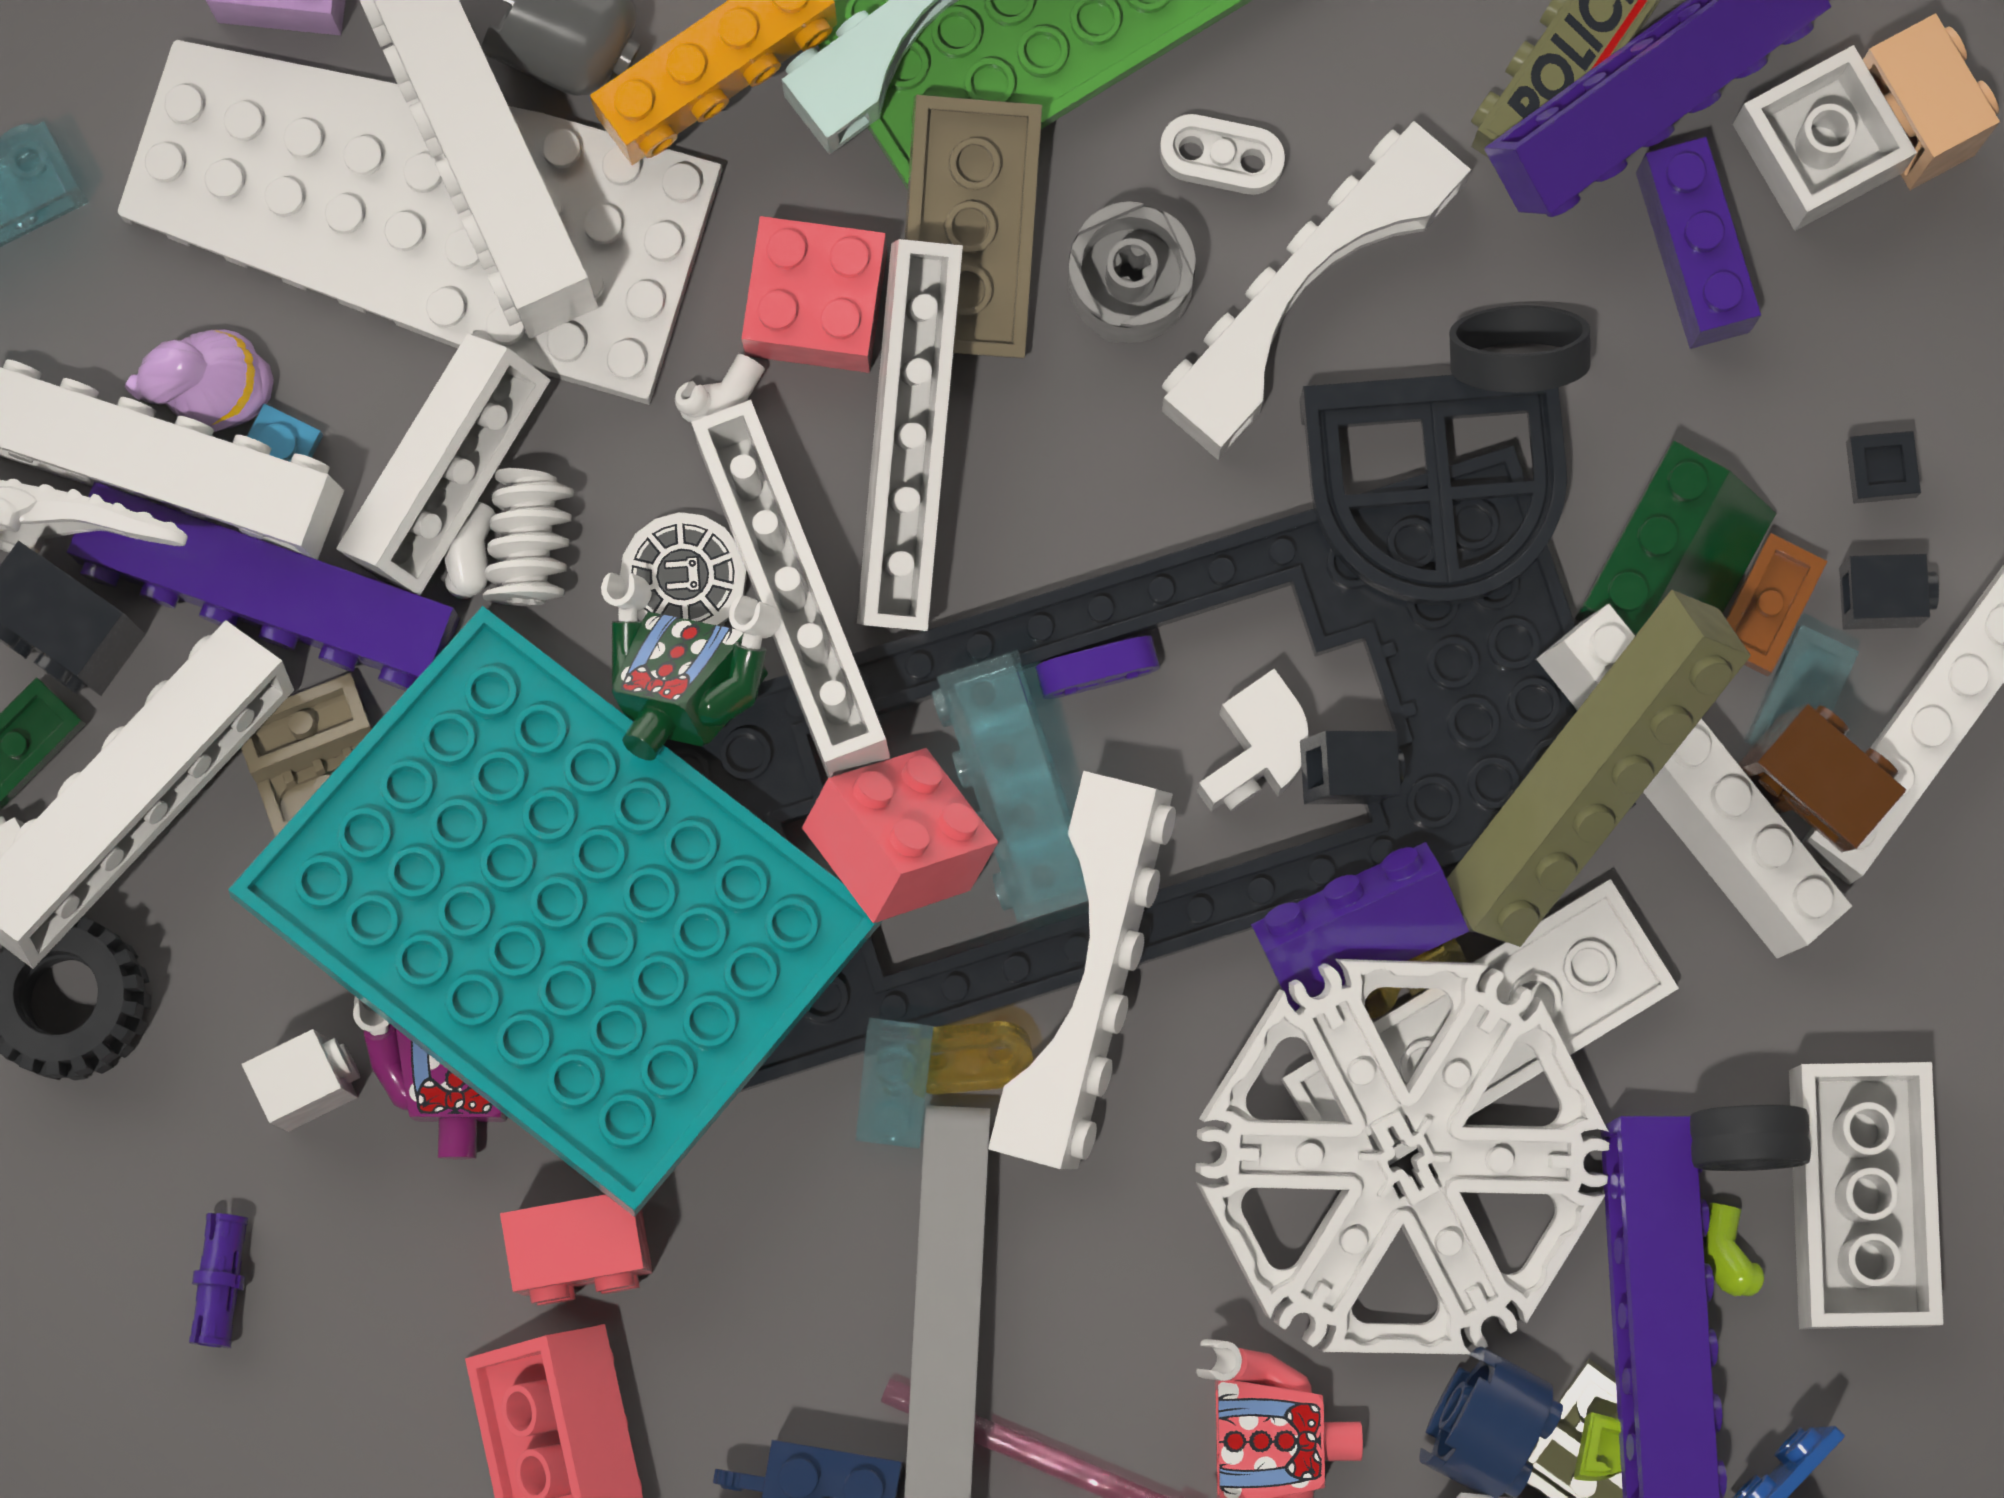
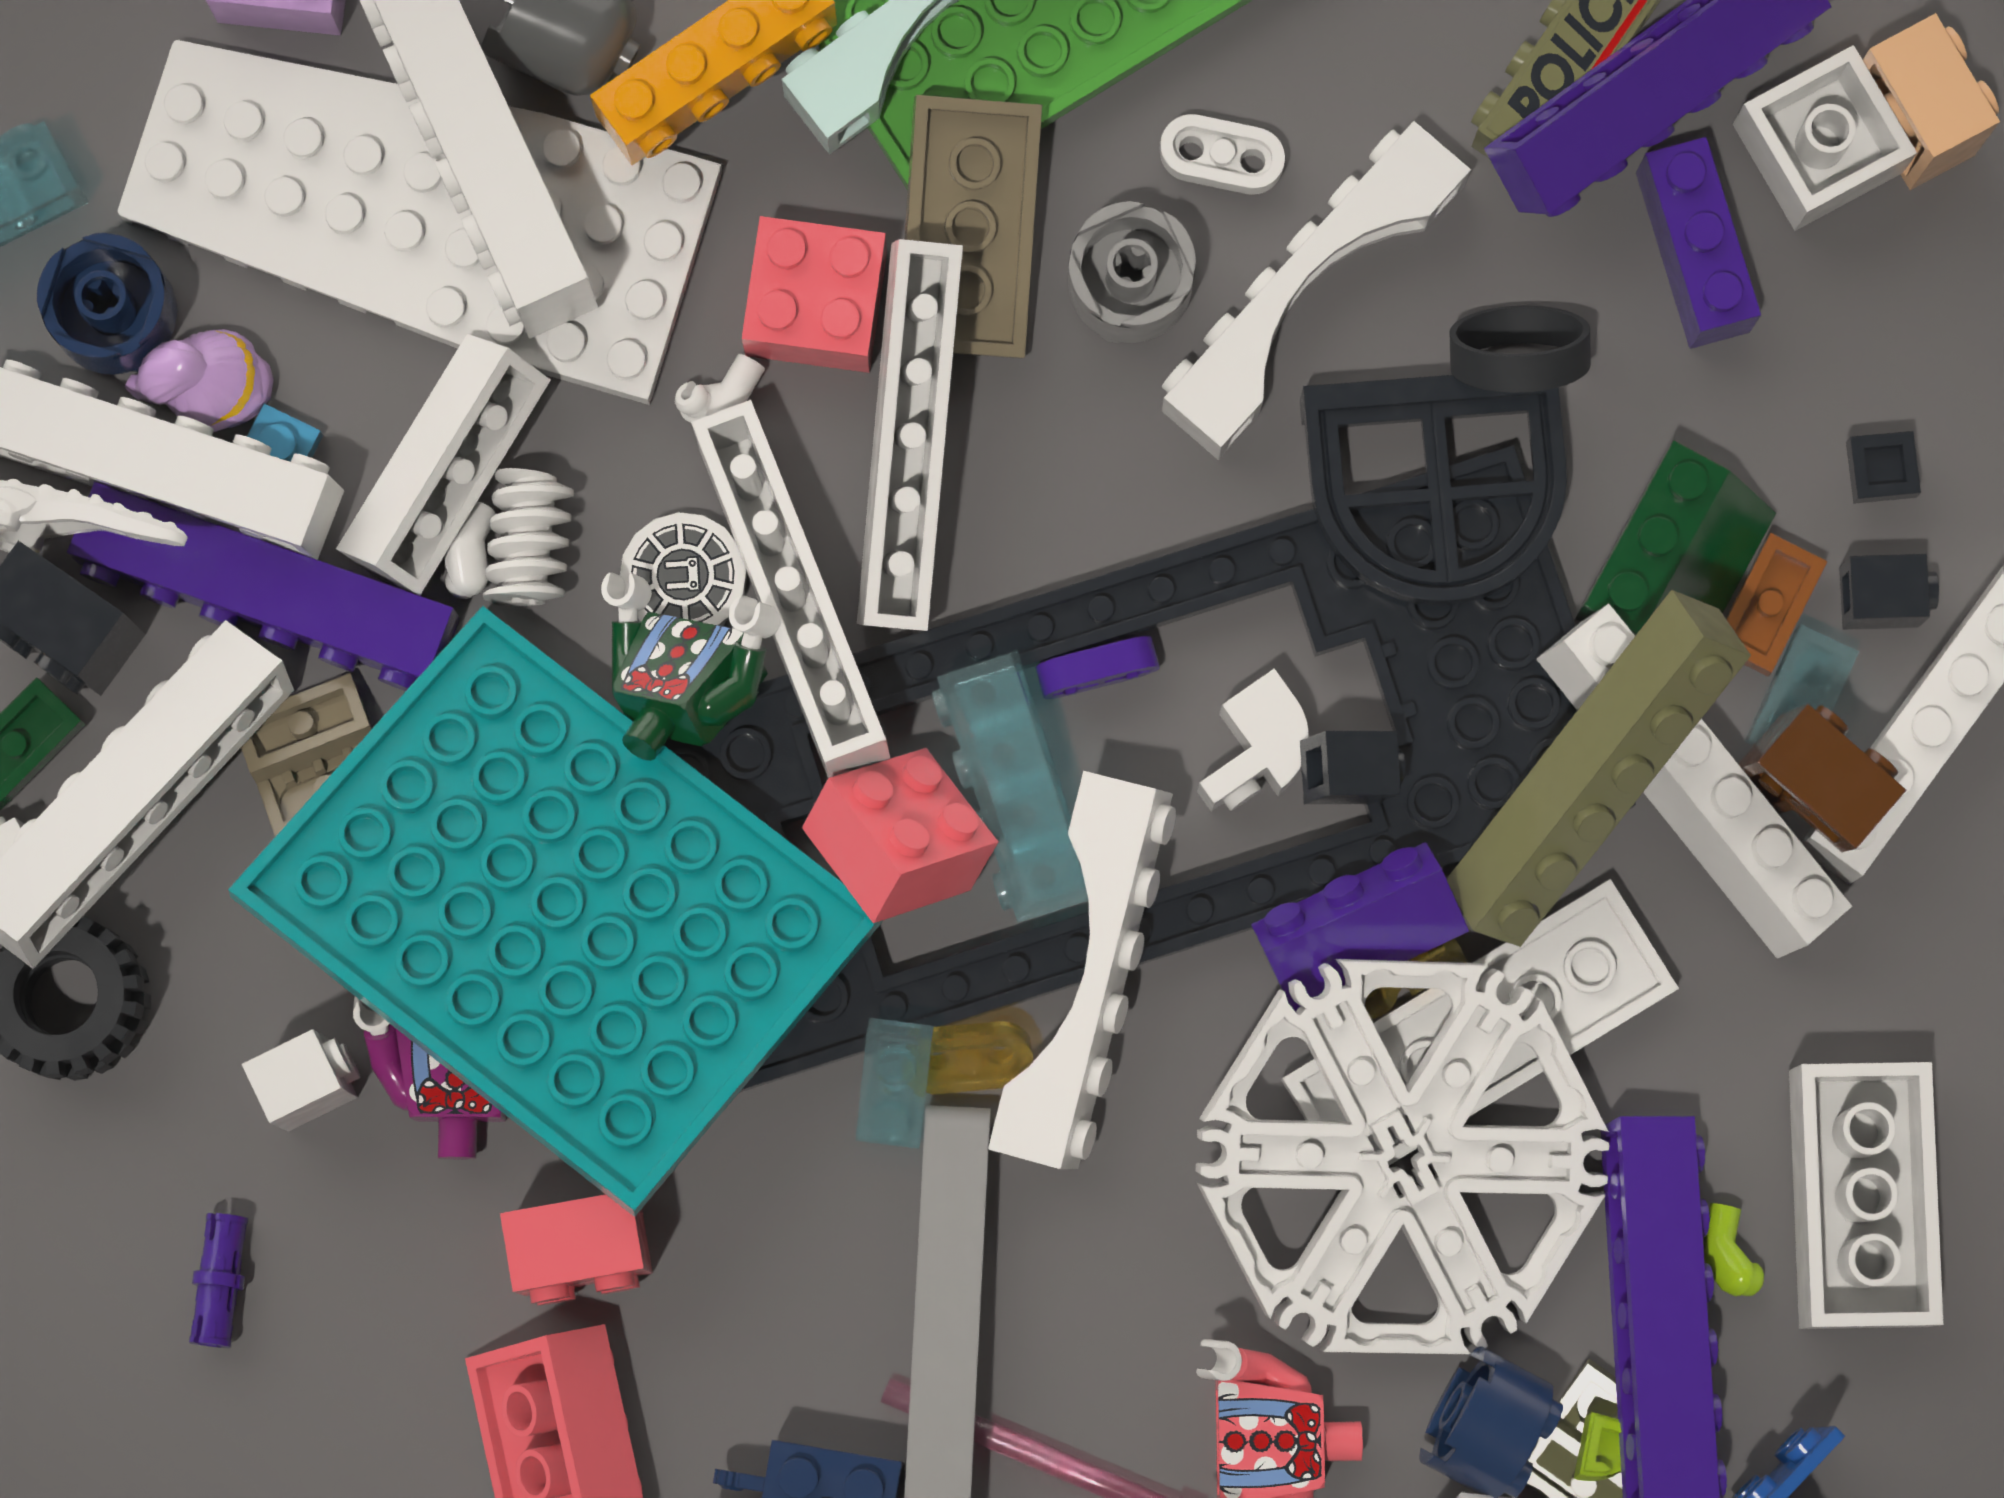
black tyre [1690,1105,1811,1171] -> none
none -> dark blue brick [37,233,177,374]

